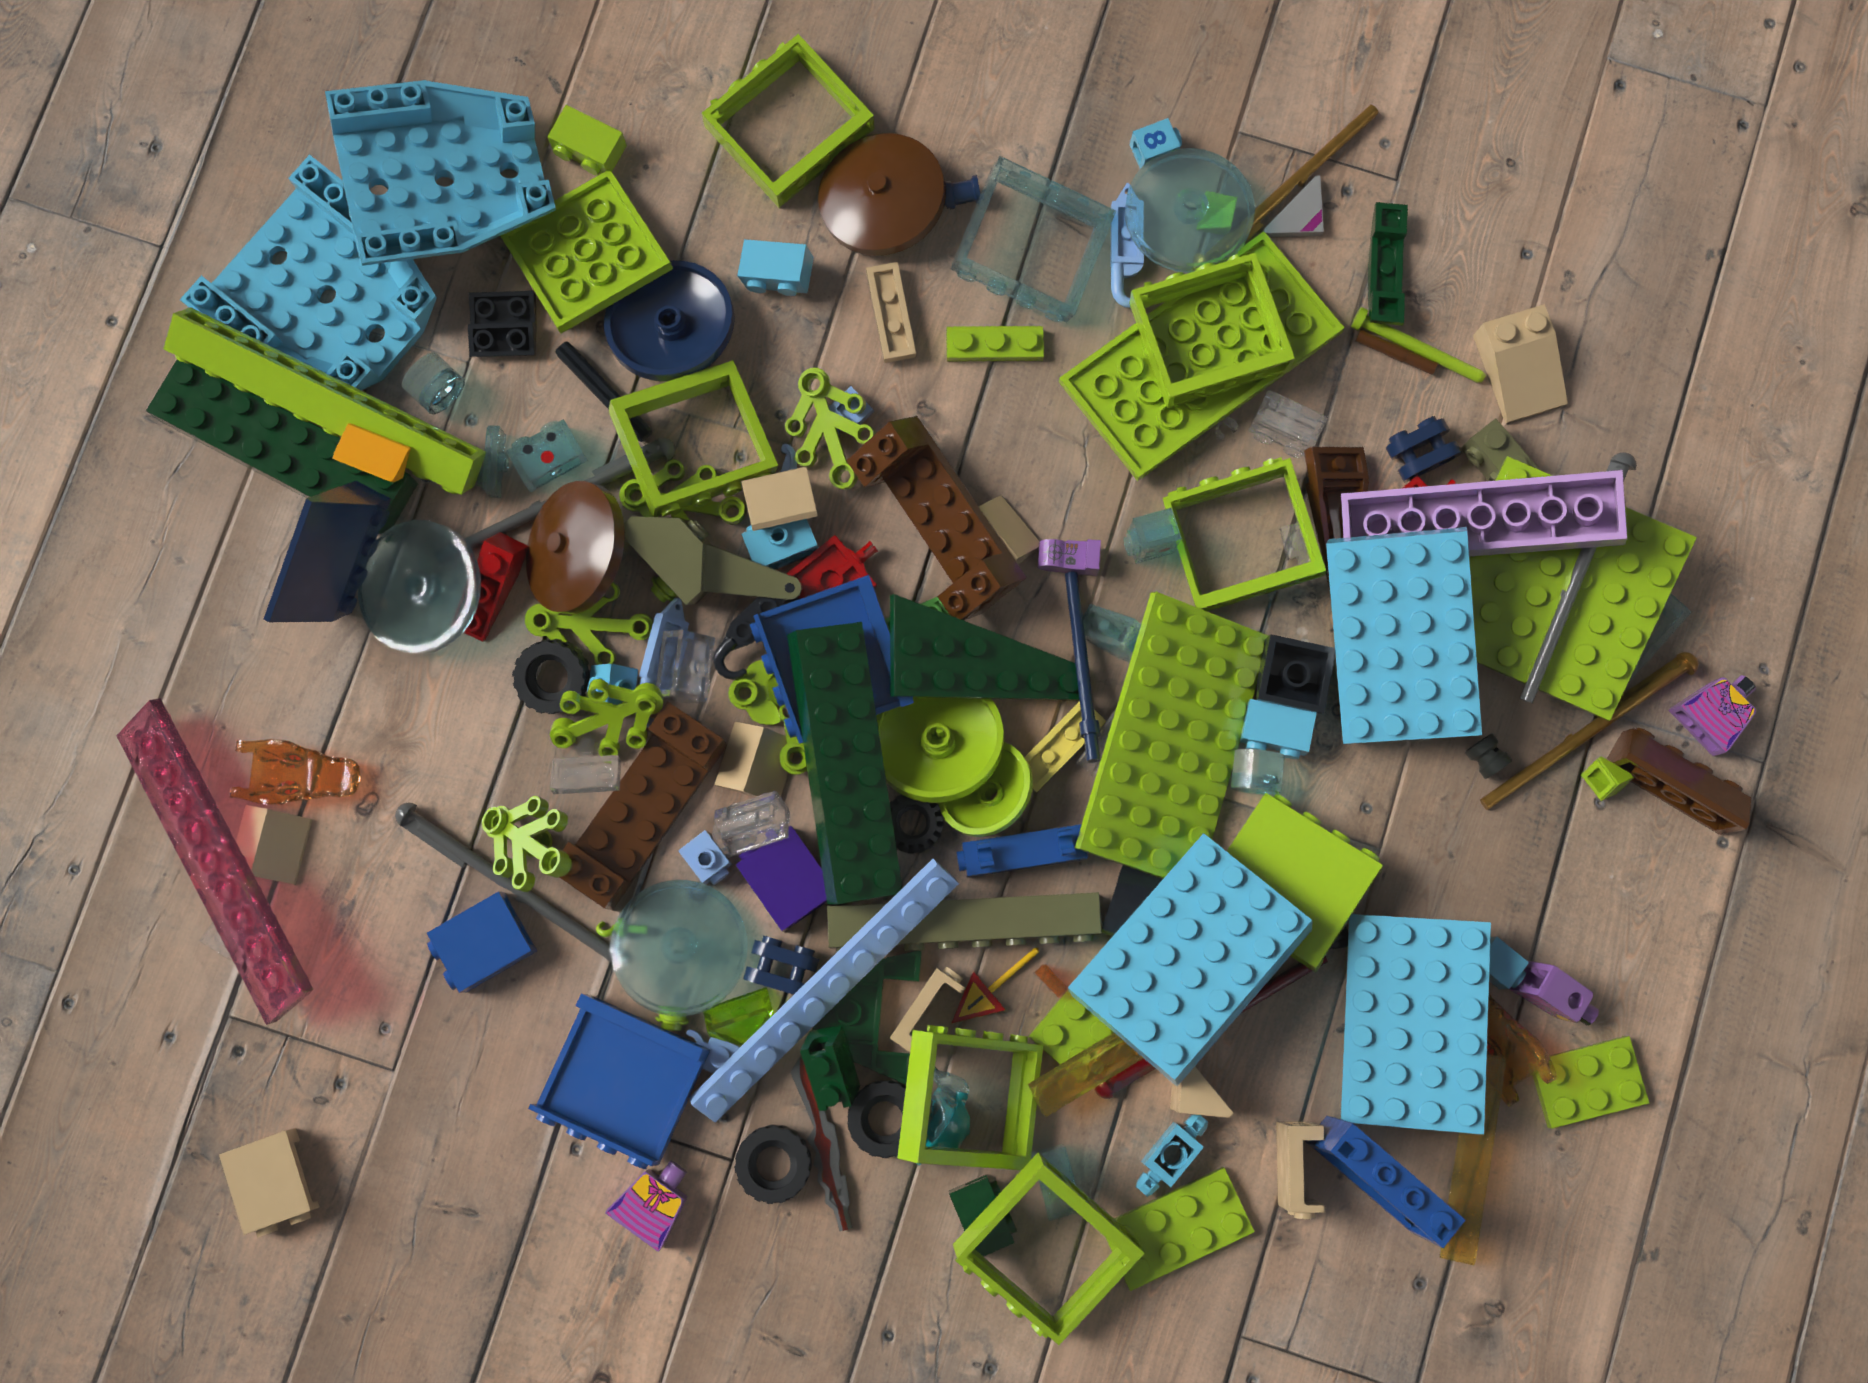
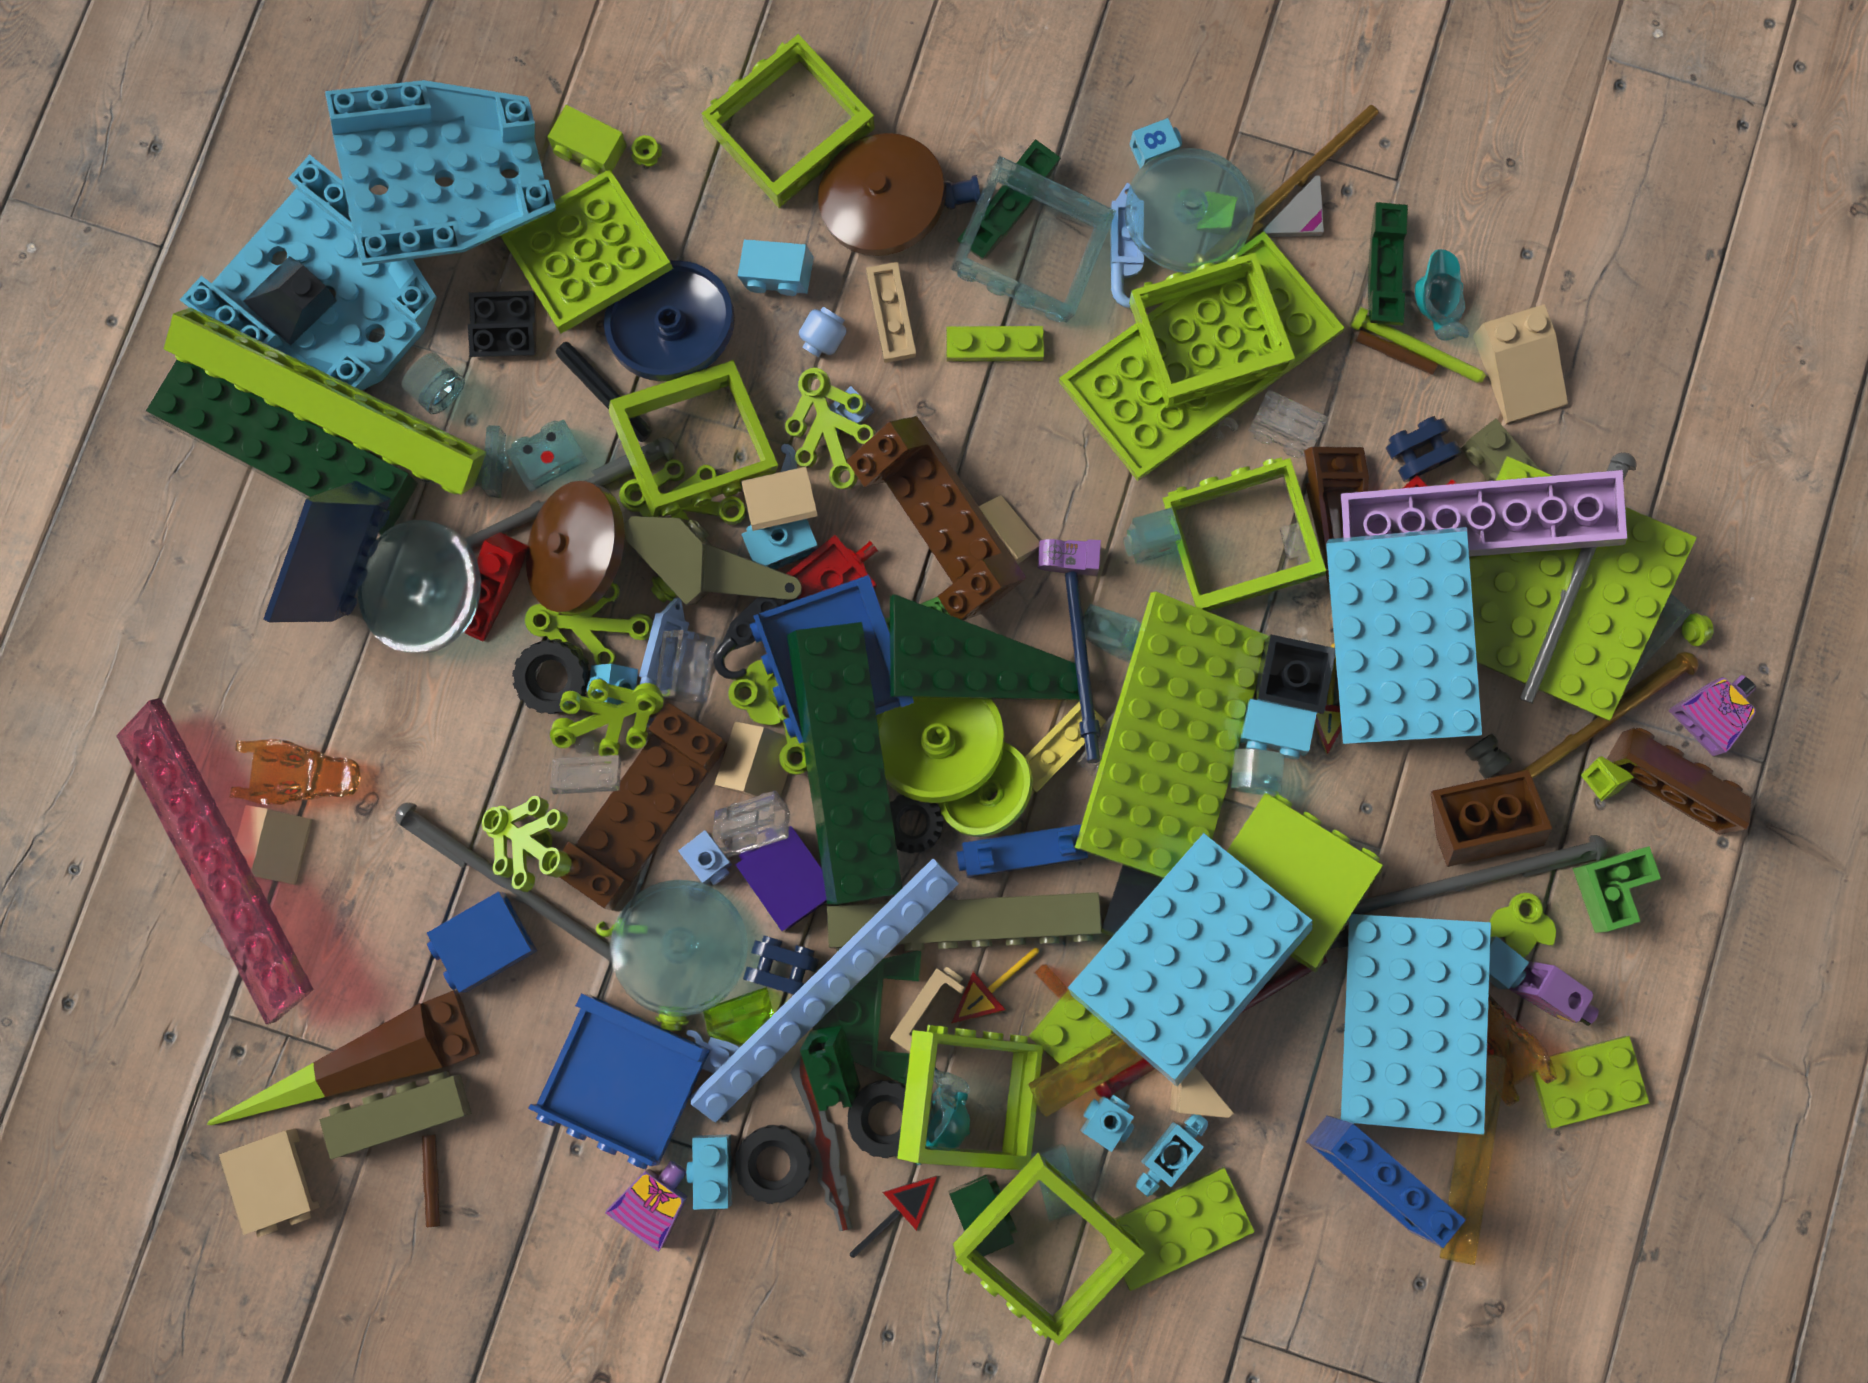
light orange slope [333,423,411,482] -> none
tan panel [1276,1121,1325,1219] -> none
none -> reddish brown plate [207,990,480,1125]
none -> black slope [243,256,337,346]
none -> olive brick [319,1071,472,1160]
none -> reddish brown piece [422,1134,440,1227]
none -> lime plate [631,135,662,167]
none -> medium azure brick [686,1134,732,1210]
none -> light blue head [799,307,847,357]
none -> piece [850,1175,937,1258]
none -> dark green slope [957,139,1061,260]
none -> medium azure brick [1080,1095,1135,1152]
none -> yellow piece [1315,643,1342,755]
none -> dark grey bar [1353,835,1608,914]
none -> clear light blue hair [1415,249,1470,341]
none -> reddish brown slope [1431,770,1552,867]
none -> lime plate [1489,893,1556,958]
none -> bright green brick [1572,846,1661,933]
none -> lime plate [1682,613,1714,646]

